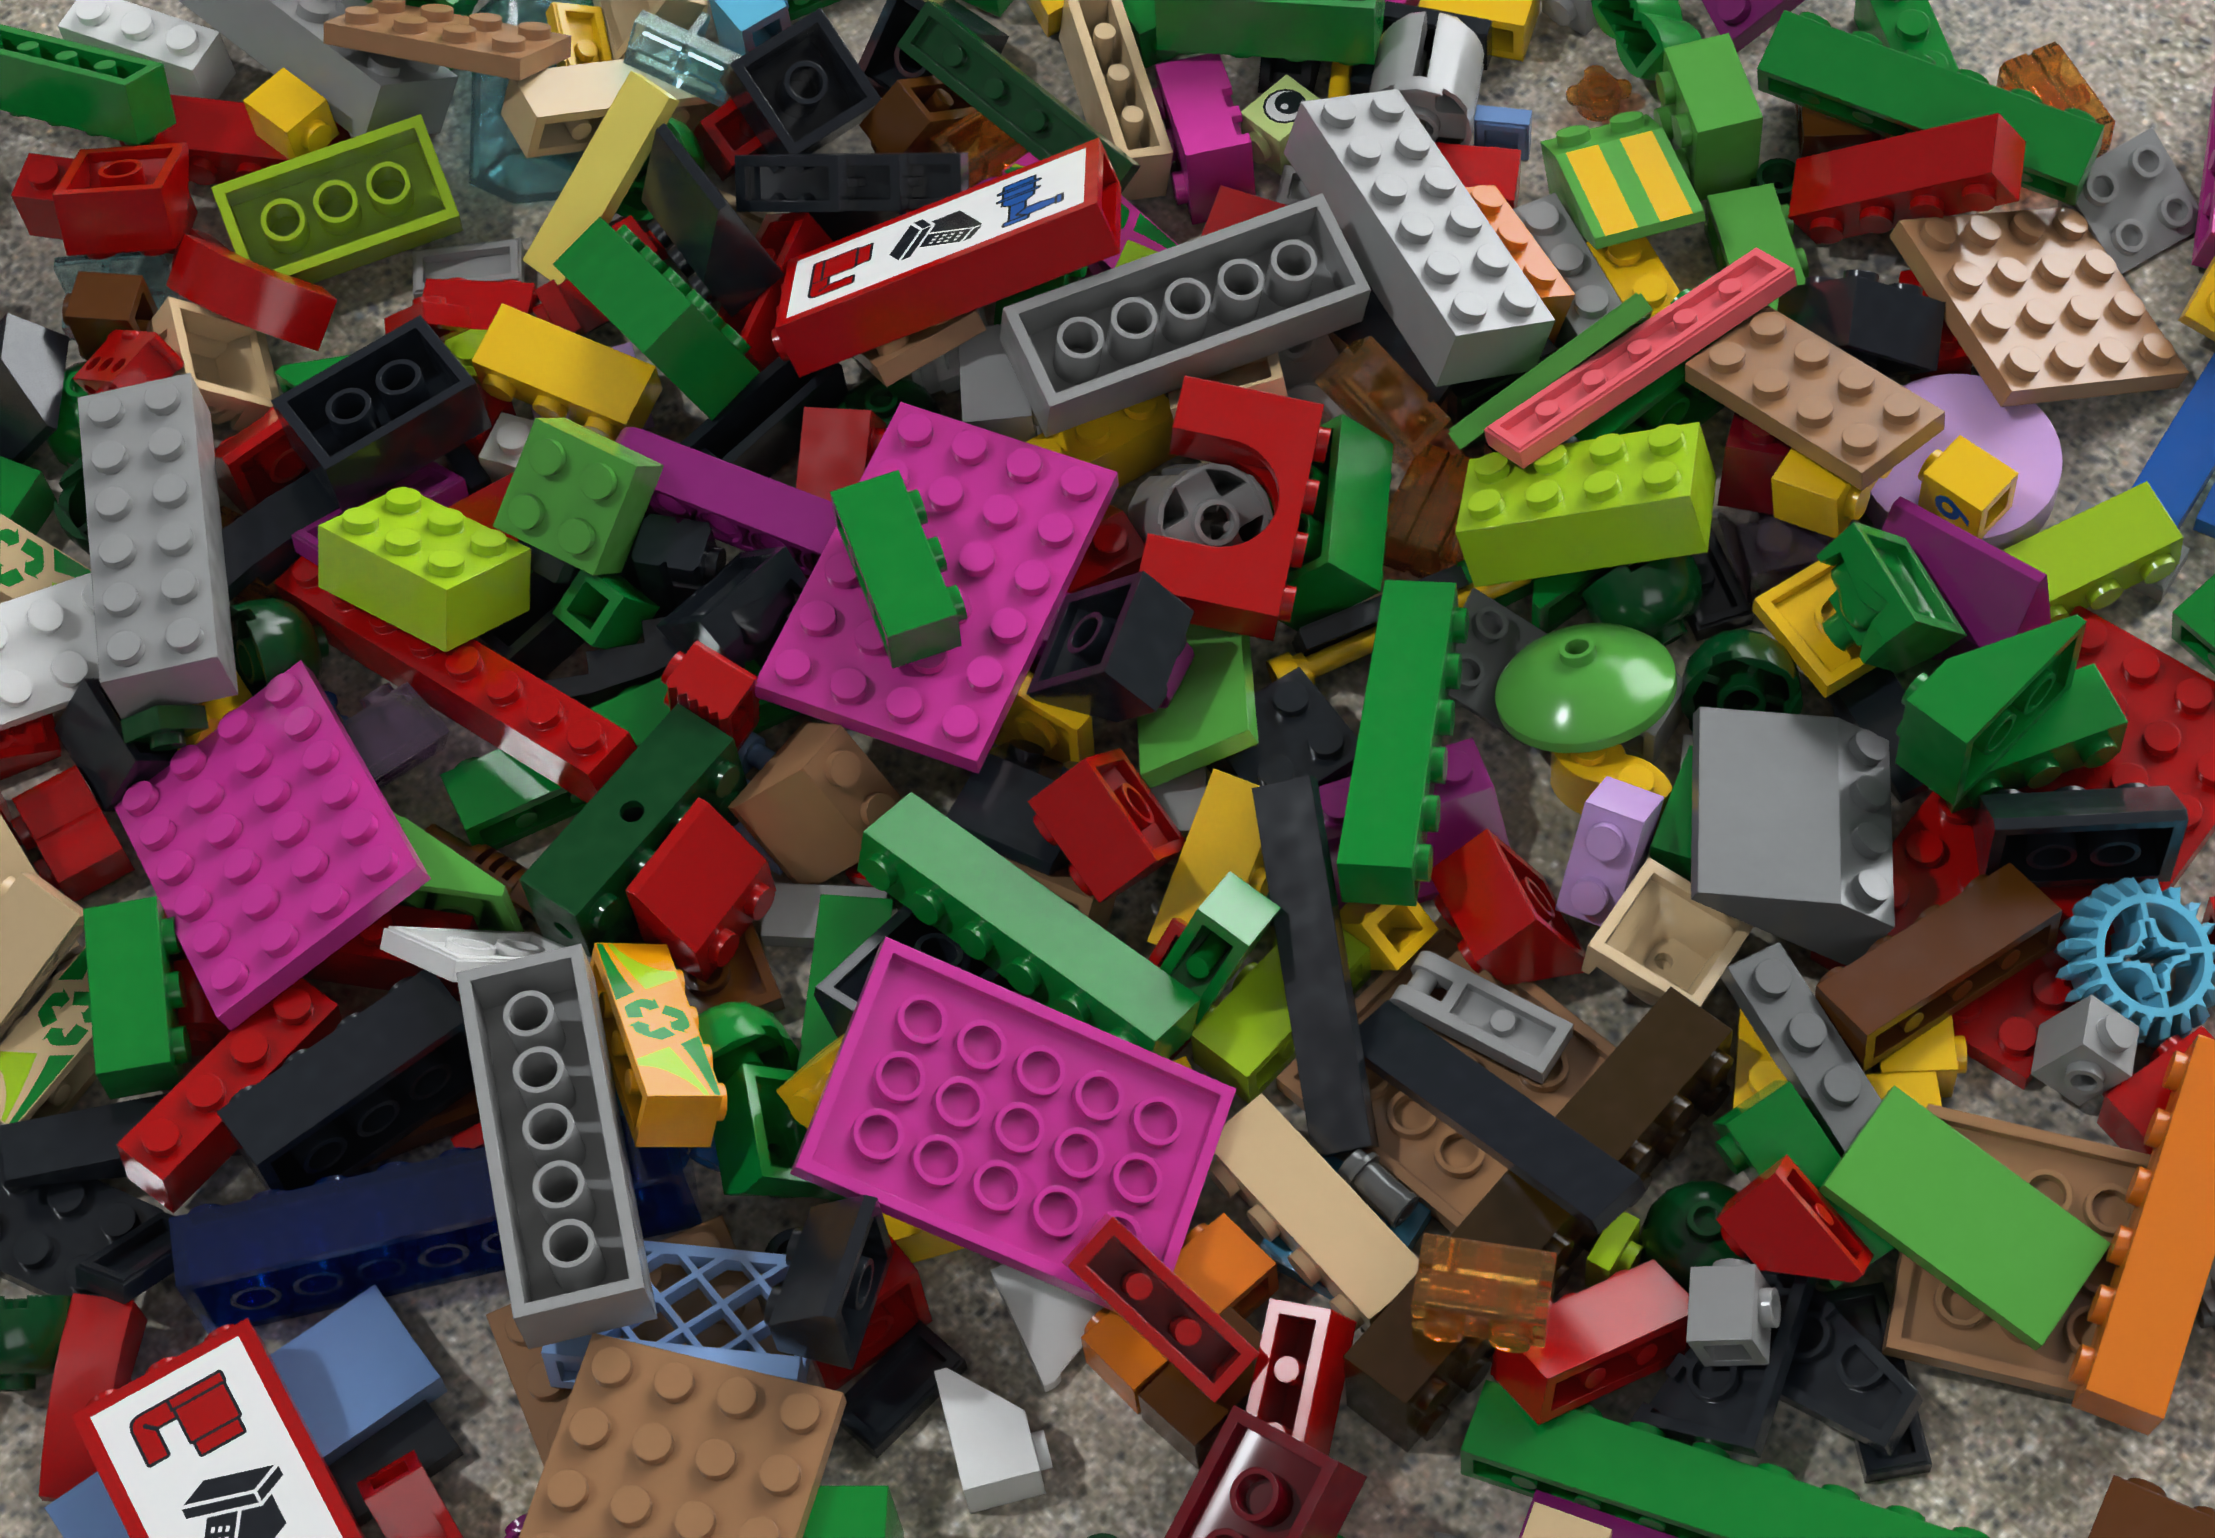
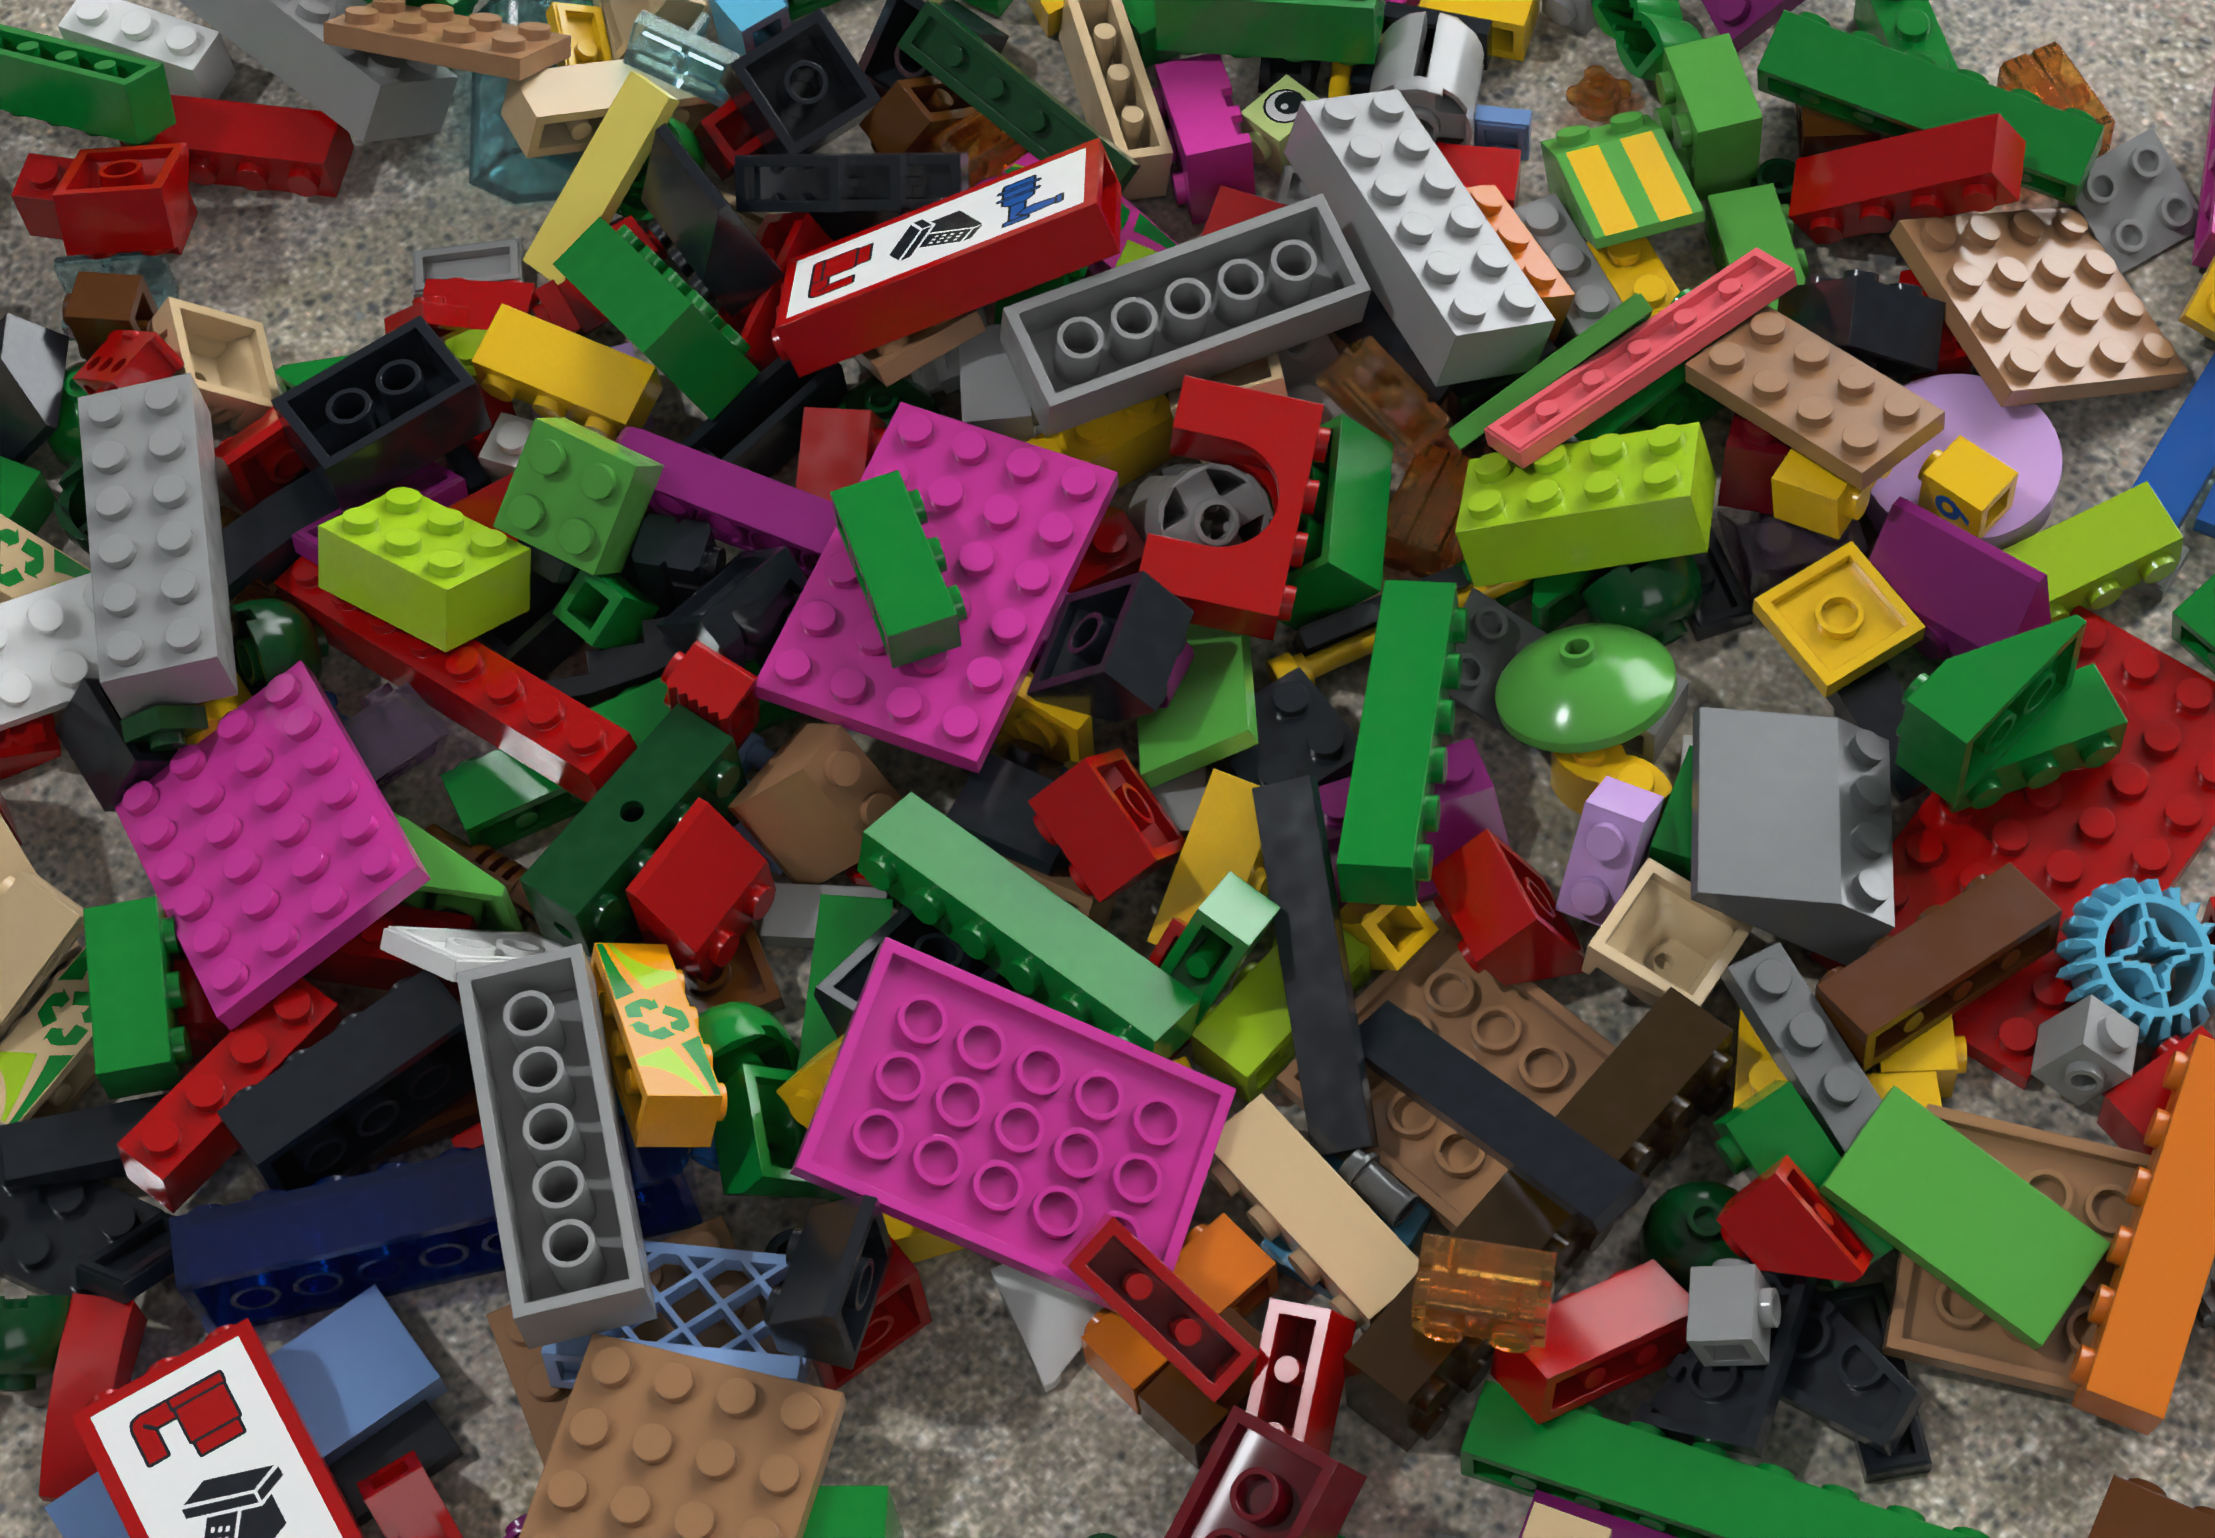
red brick [10,765,135,902] -> none
red arch [166,228,337,351] -> none
lime brick [211,114,463,284] -> none
yellow brick [243,67,339,160] -> none
black tile [840,1320,968,1459] -> none
white slope [934,1368,1053,1514] -> none
light grey plate [1389,951,1574,1084] -> none
lime plate [1585,1211,1643,1287] -> none
dark green cylinder [1680,629,1803,732] -> none
green brick [1816,522,1967,673] -> none
black slope [1973,783,2189,888] -> none

